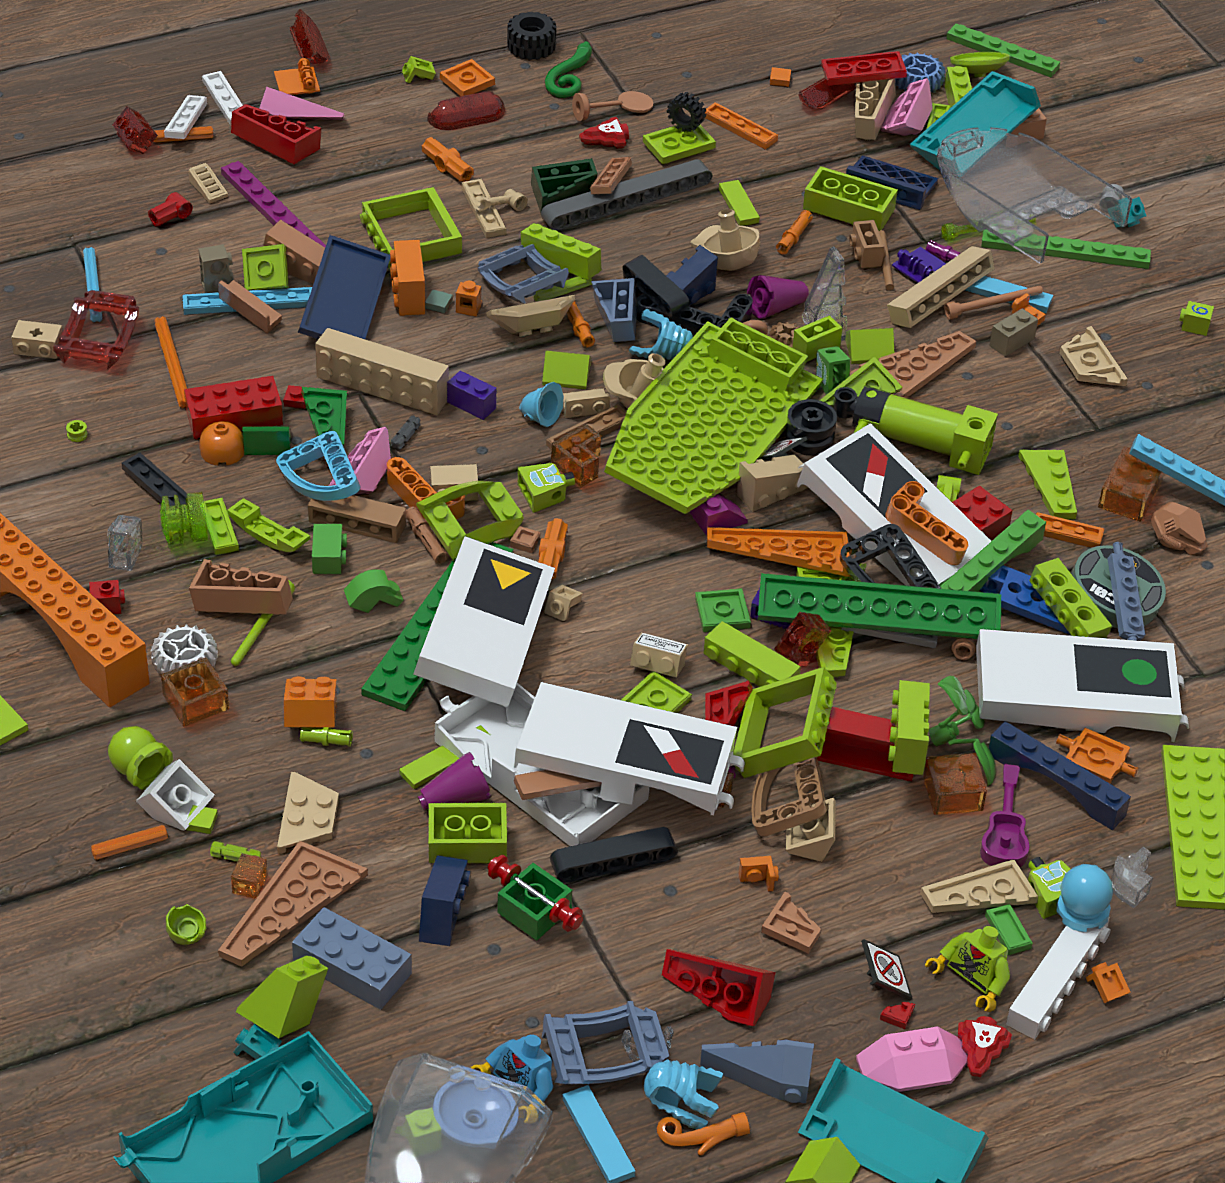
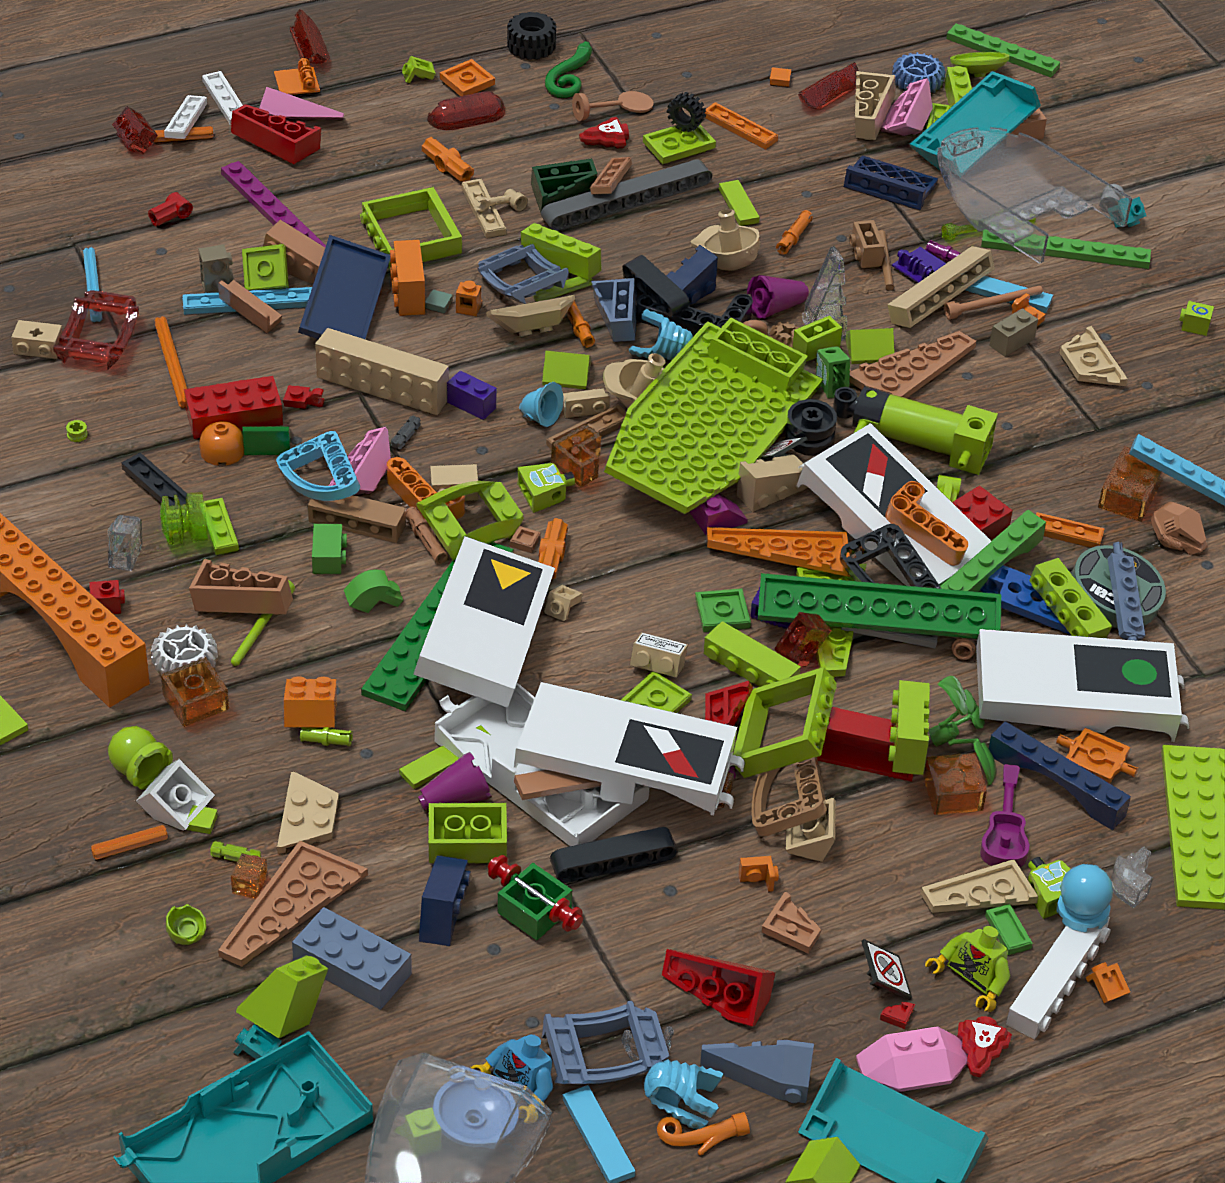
tan slope [188,163,228,203] -> none
lime slope [227,498,311,552] -> none
green wing [301,387,347,447] -> none
lime brick [803,166,898,231] -> none
lime wing [820,356,902,407] -> none
red tile [821,51,907,86] -> none
lime wing [1018,450,1077,519] -> none

